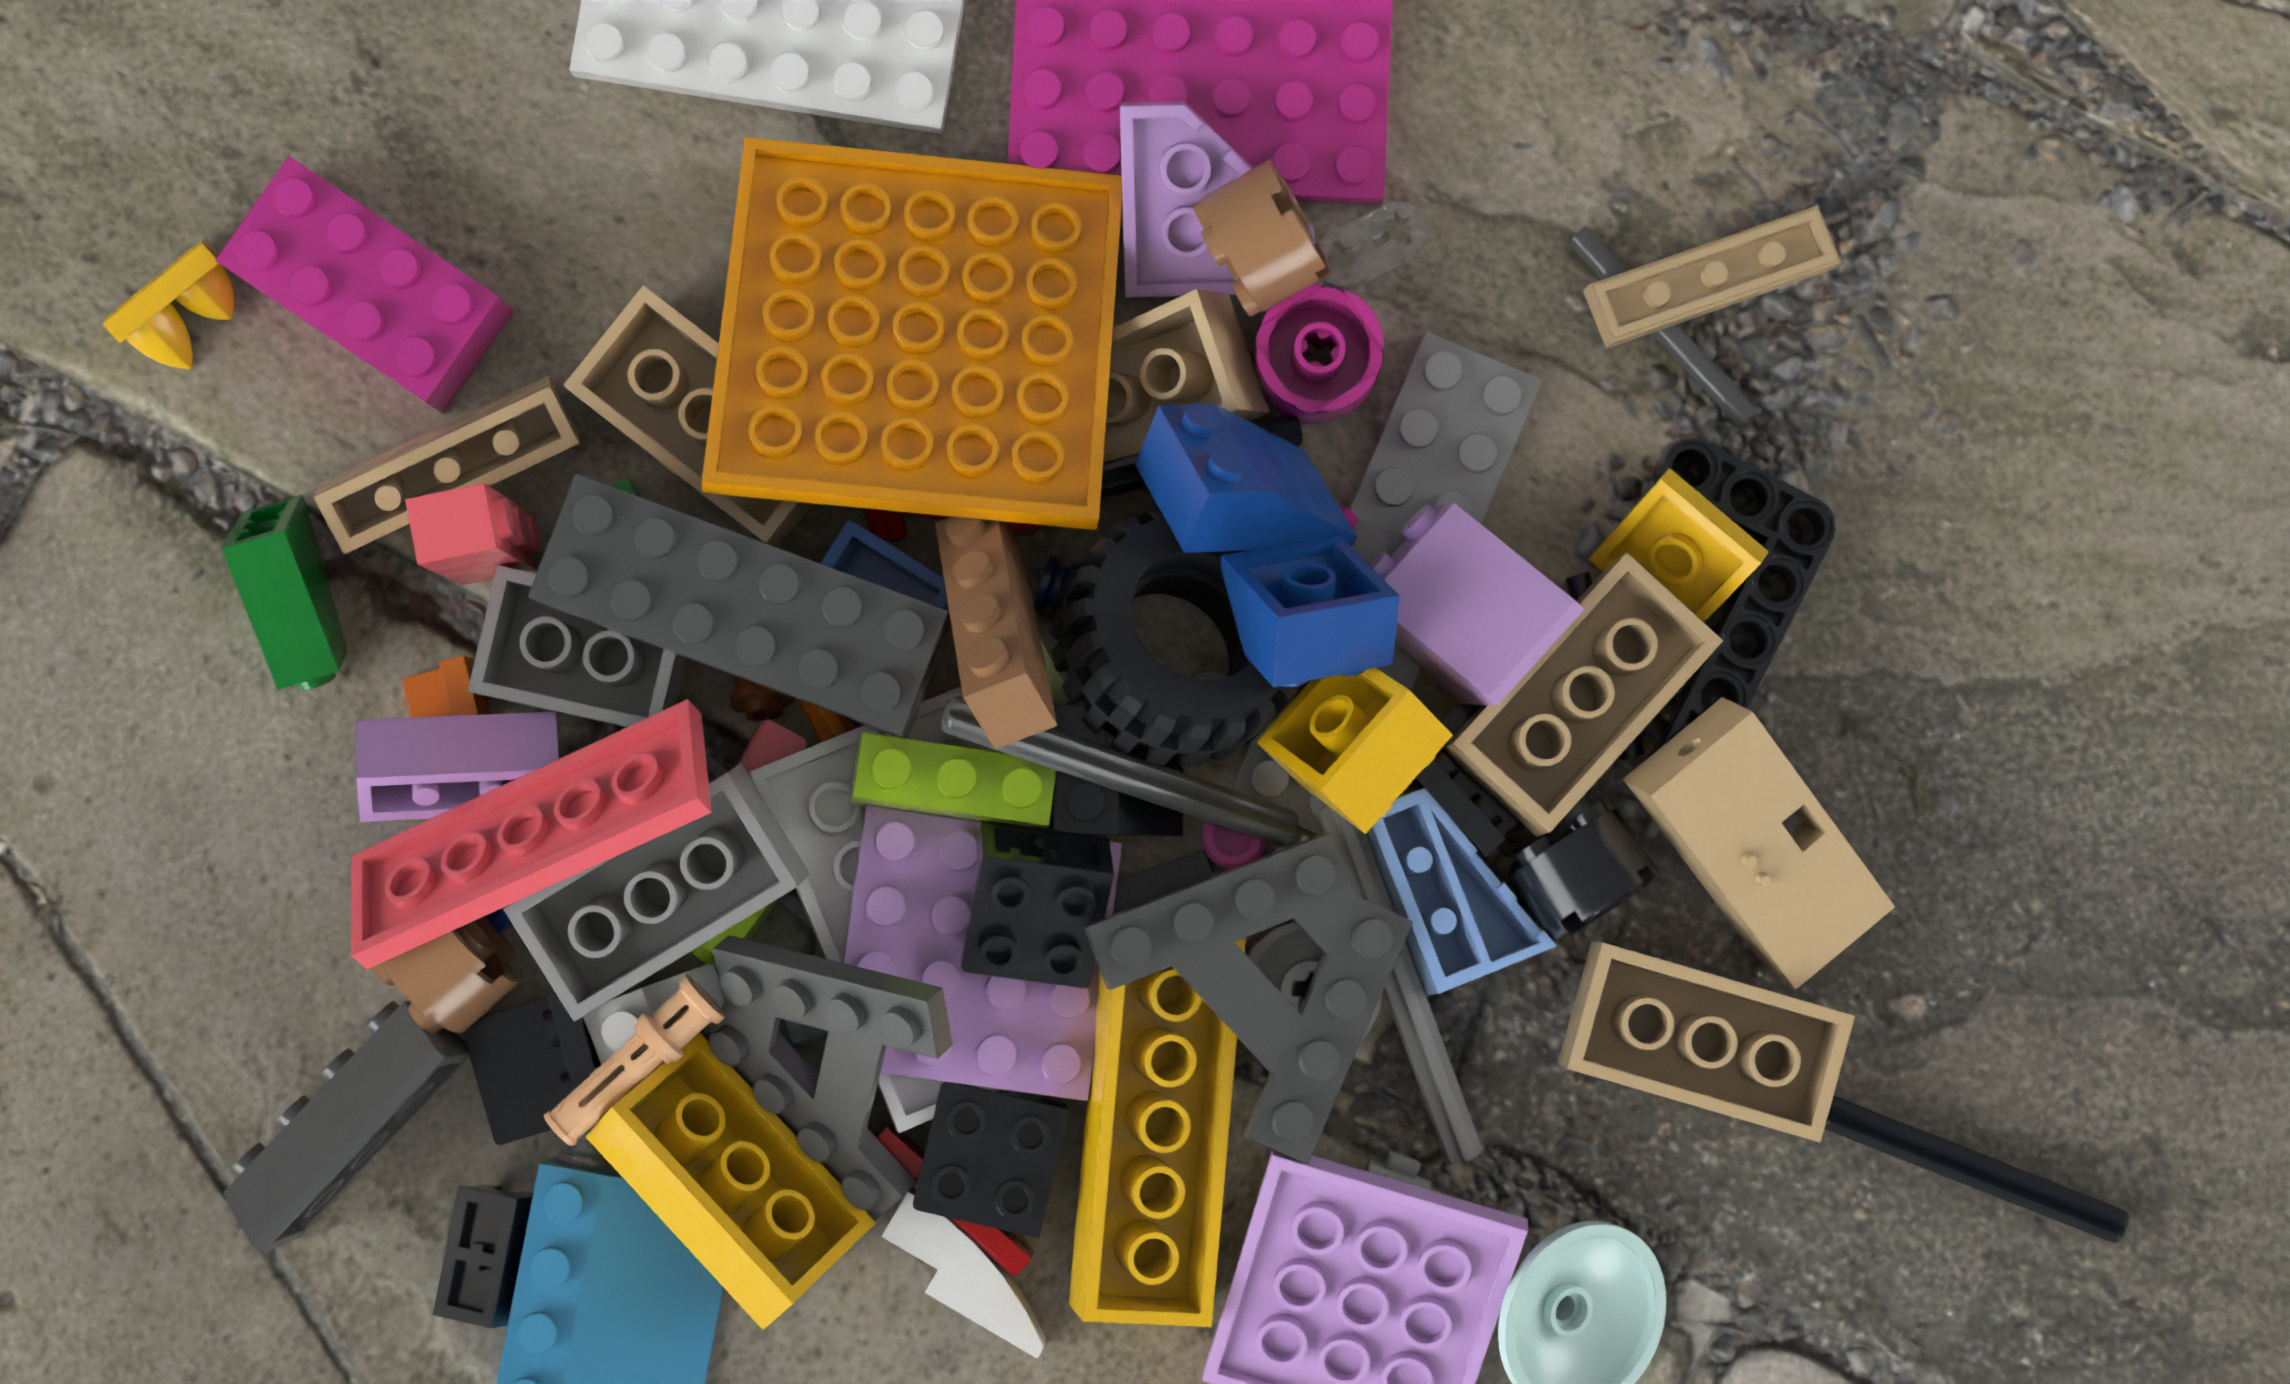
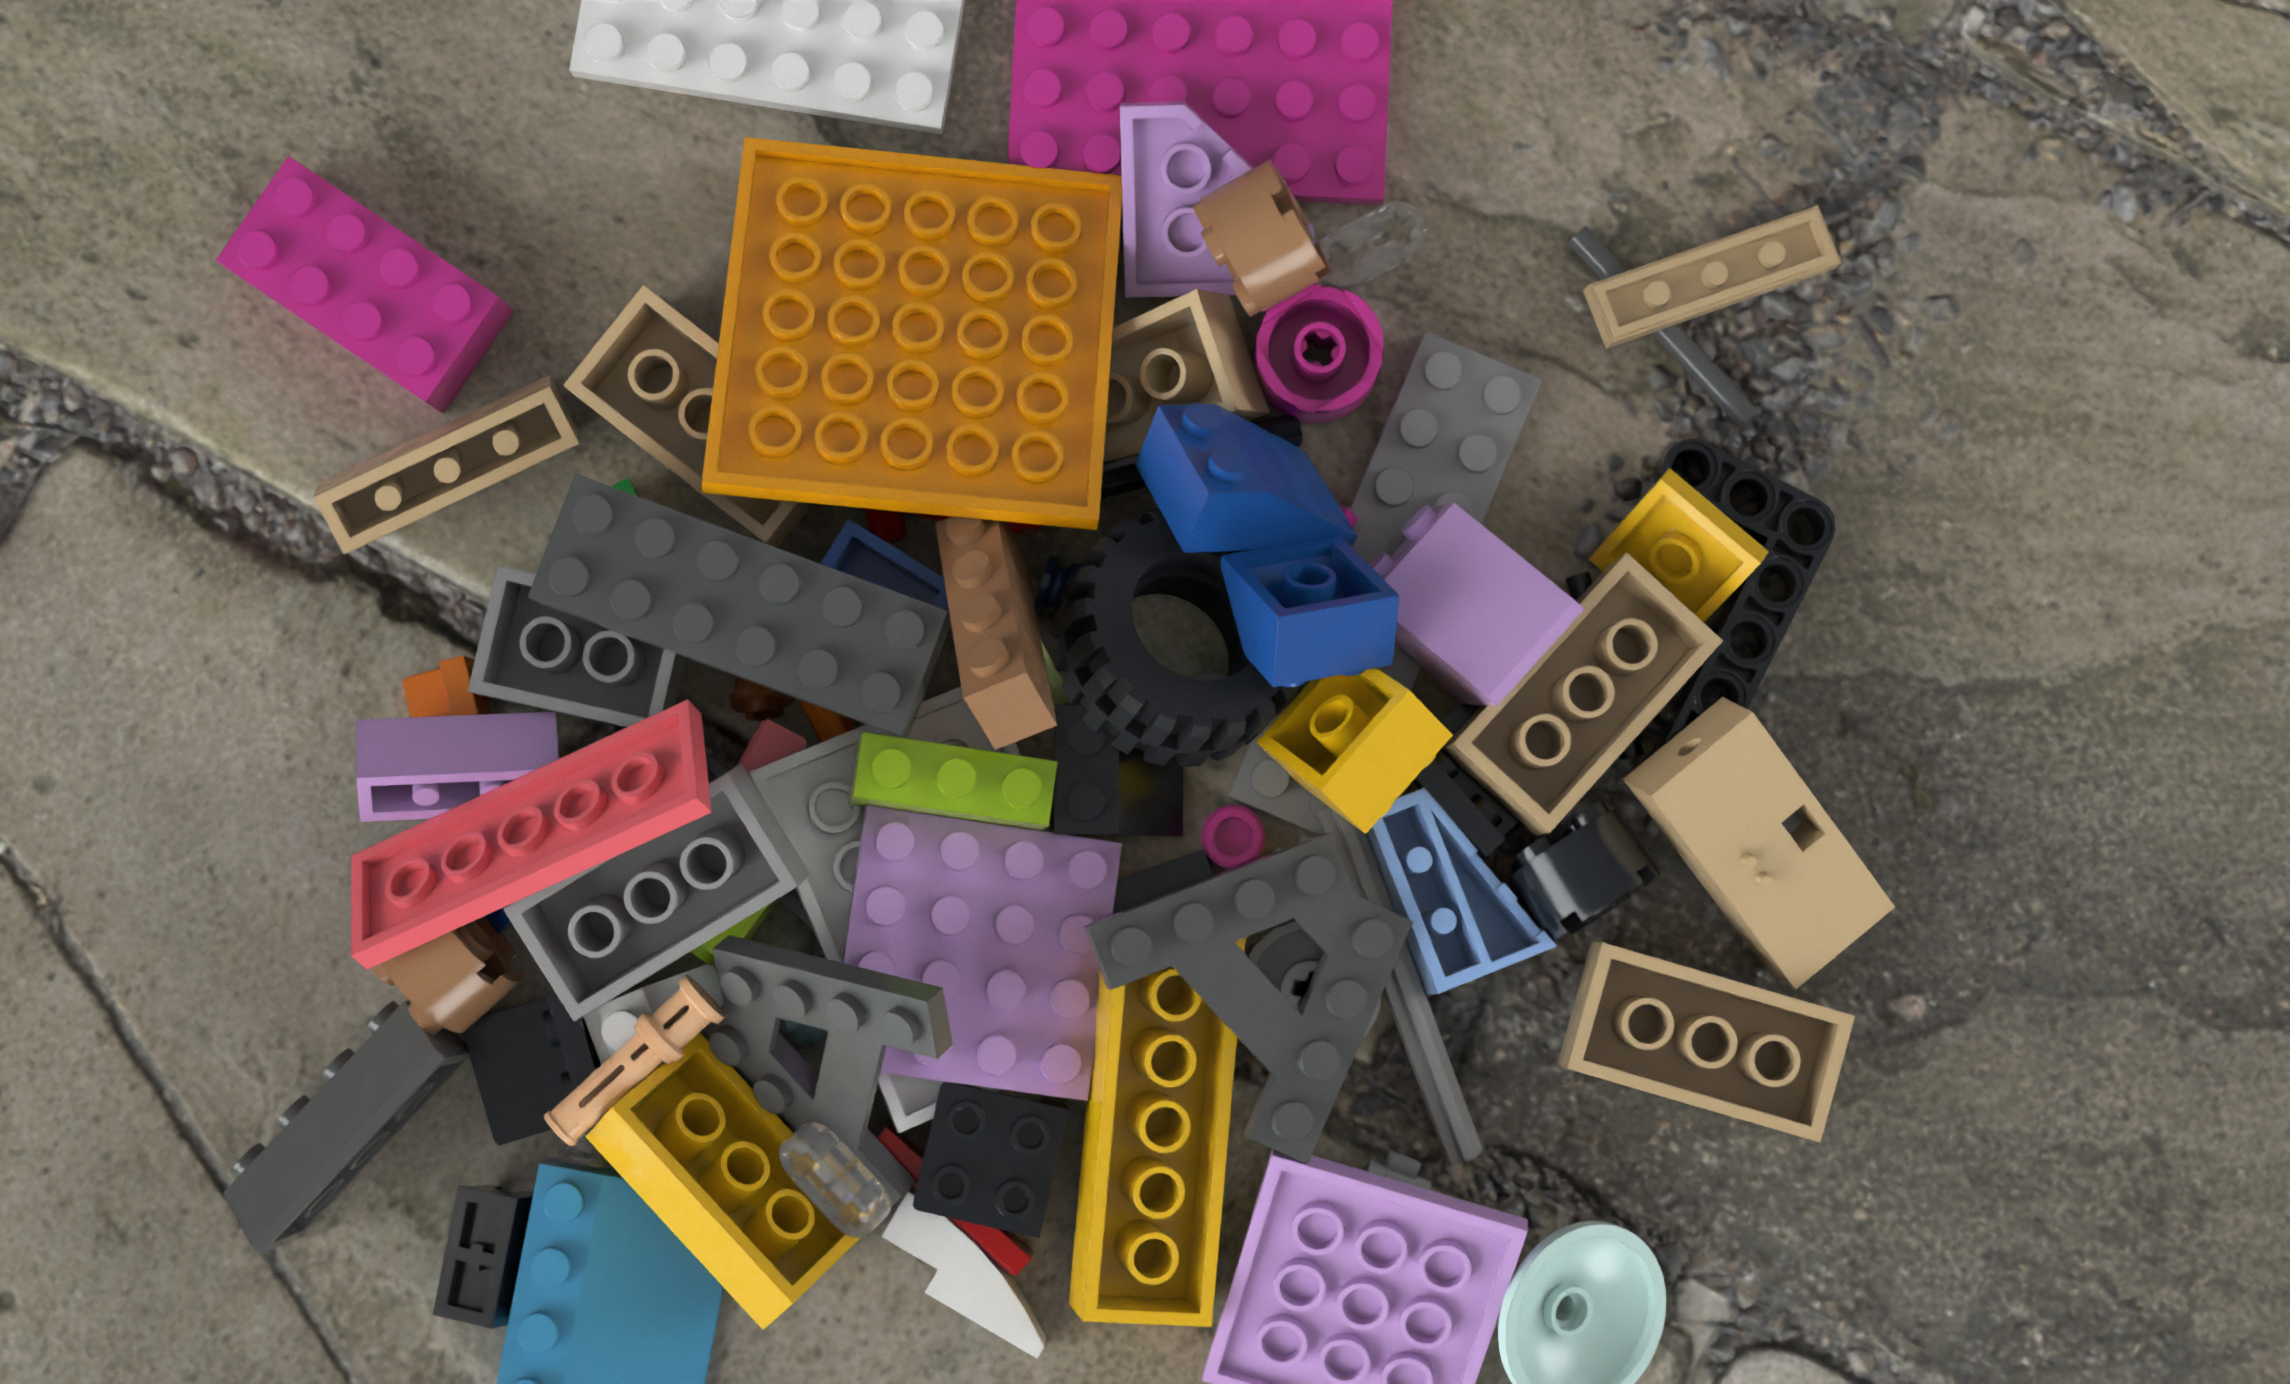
yellow tile [102,237,235,370] -> none
green slope [221,494,347,690] -> none
coral brick [405,483,542,585] -> none
dark grey axle [941,696,1299,846] -> none
black bracket [961,820,1114,988] -> none
black axle [1824,1096,2129,1243] -> none
none -> clear beam [779,1122,891,1238]

